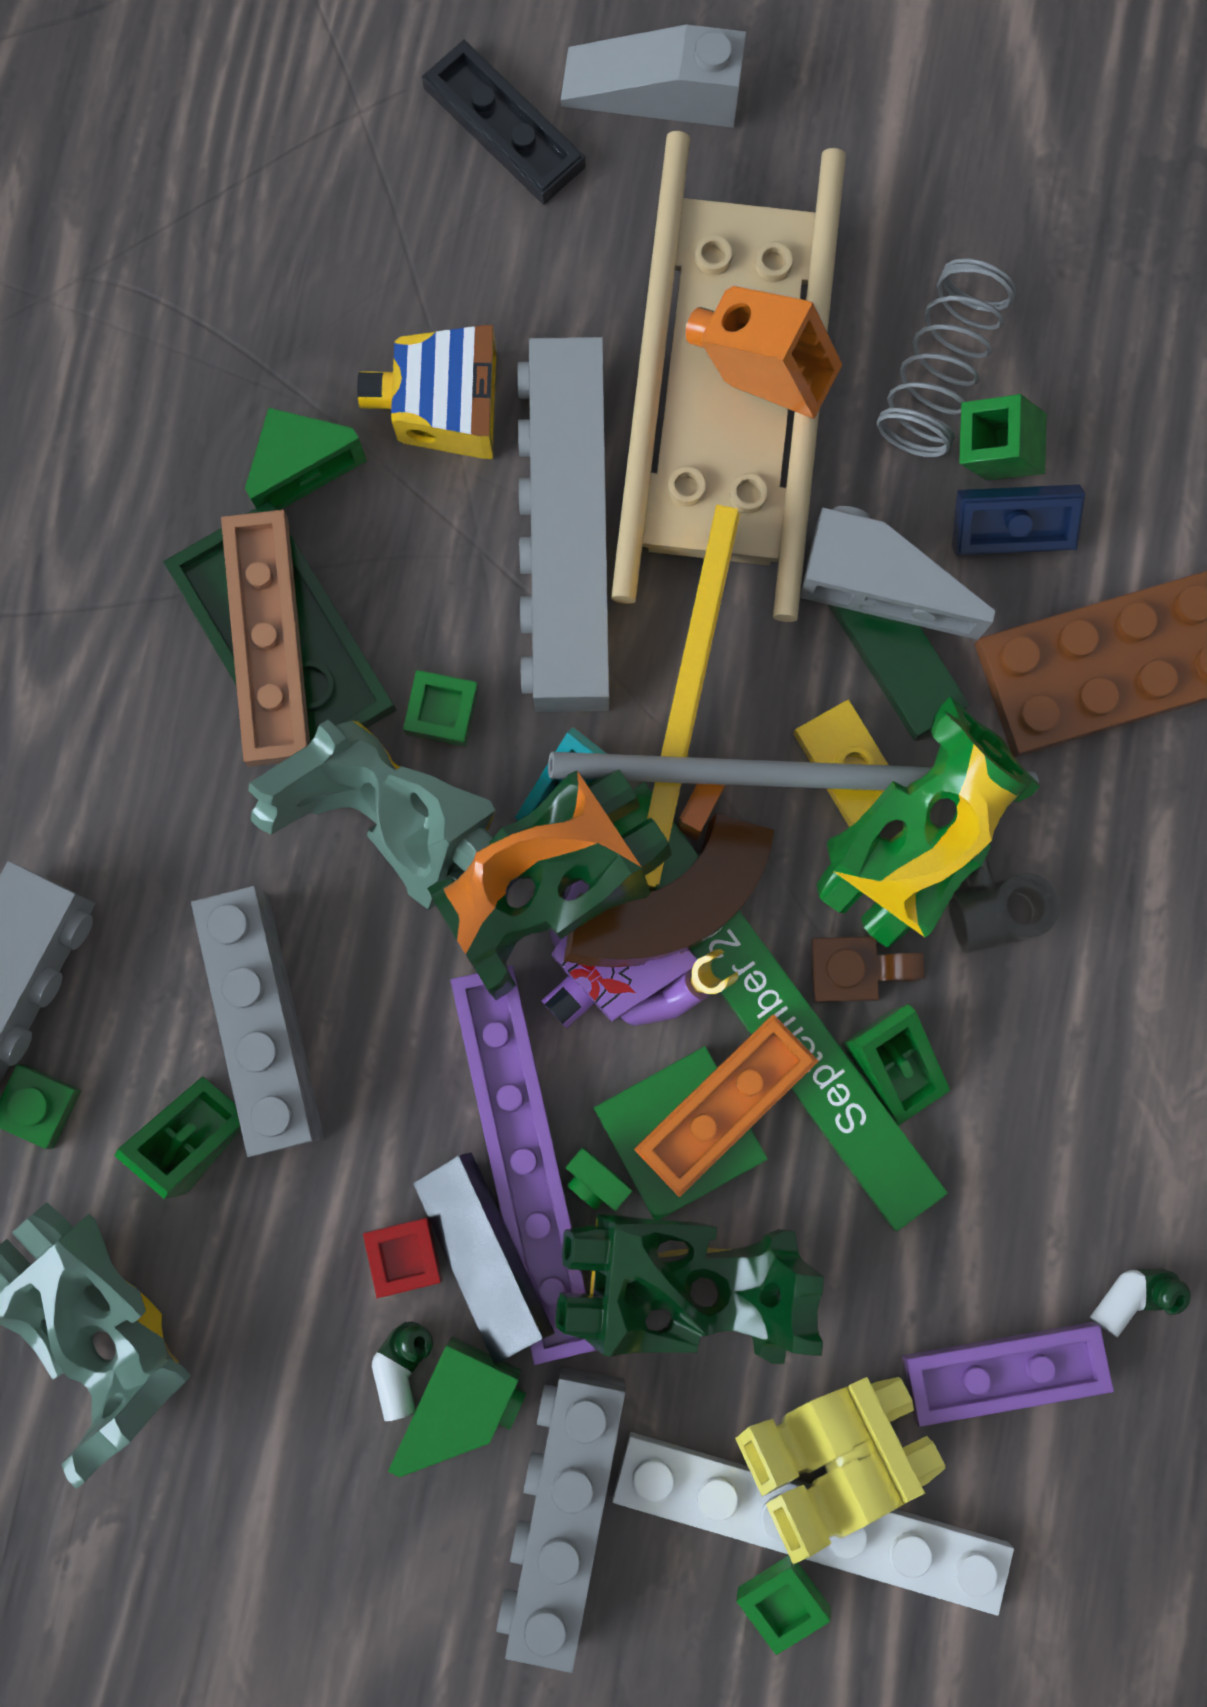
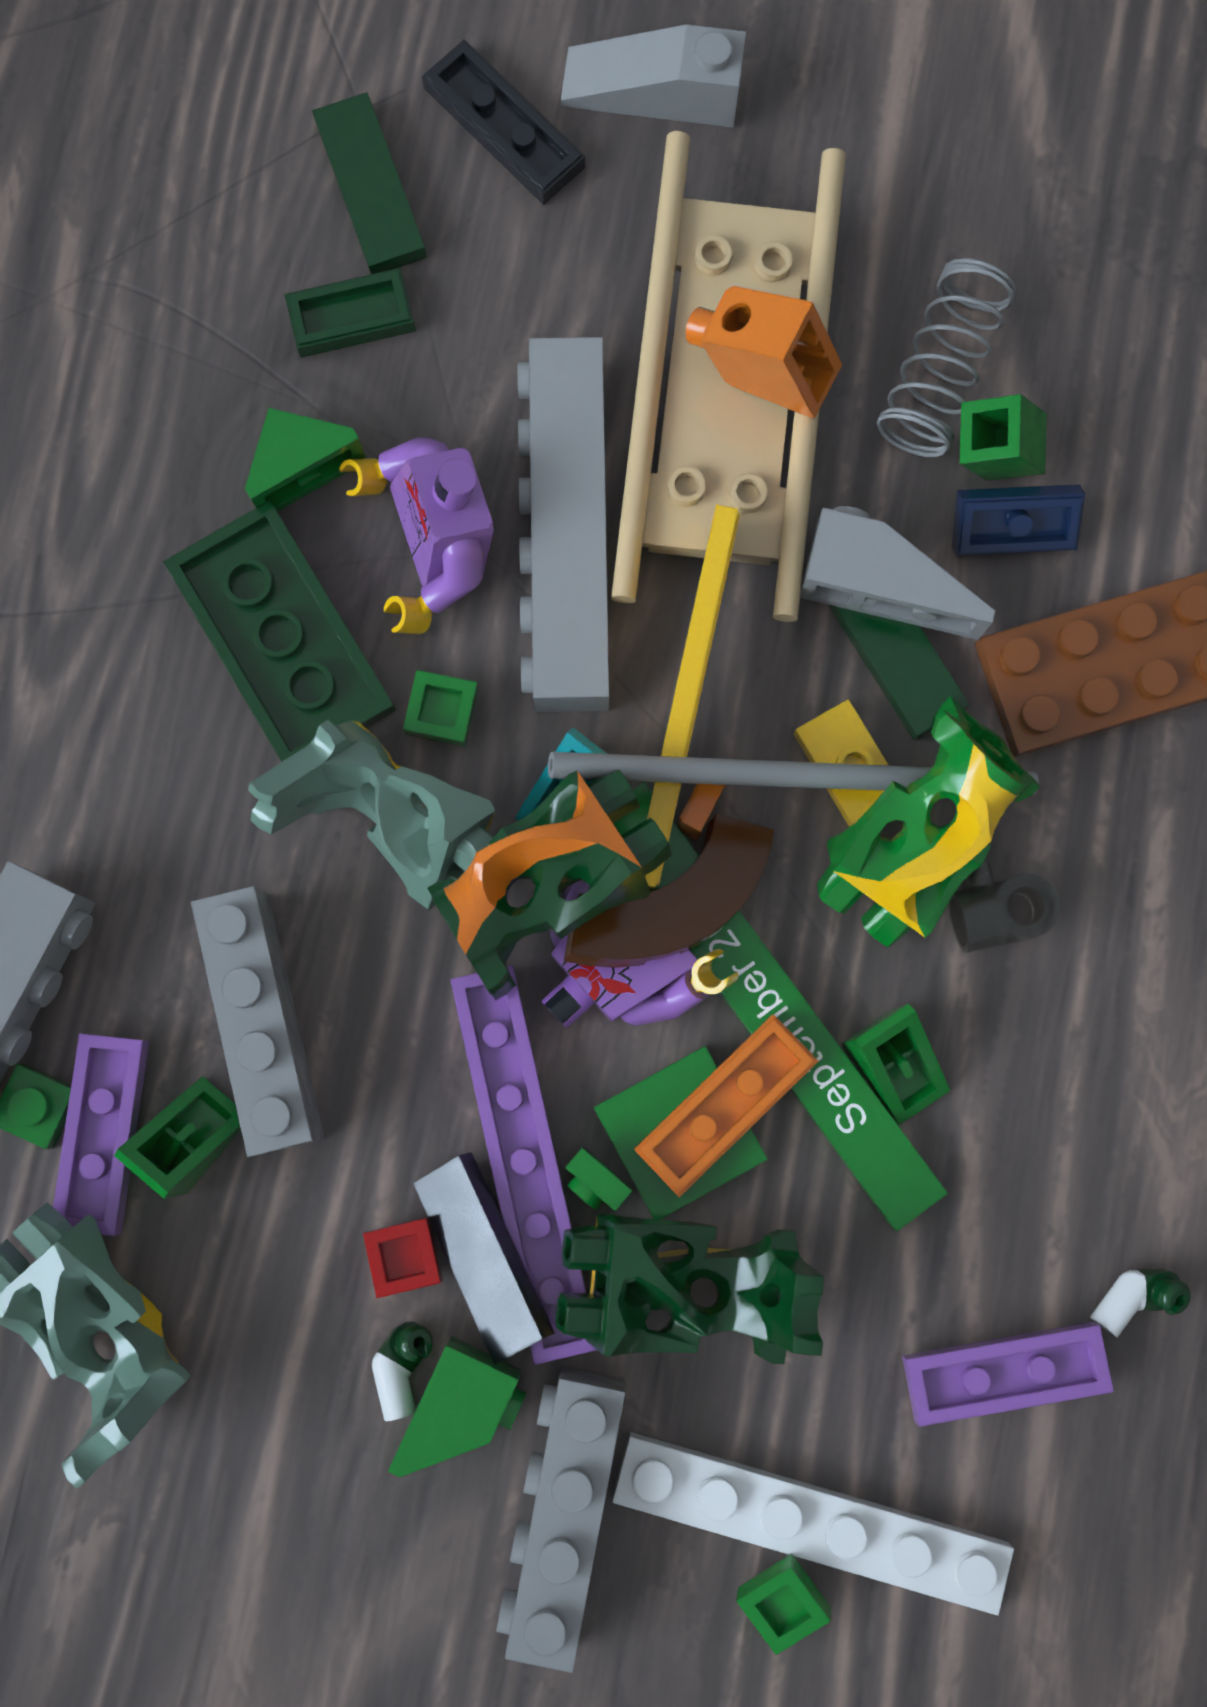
nougat plate [221,510,310,767] -> none
torso [357,325,497,459] -> none
light yellow hips [735,1377,945,1564] -> none
reddish brown plate [811,936,925,1003] -> none
none -> medium lavender plate [53,1033,149,1236]
none -> dark green tile [285,268,416,358]
none -> dark green tile [312,92,427,274]
none -> medium lavender torso [339,437,494,634]

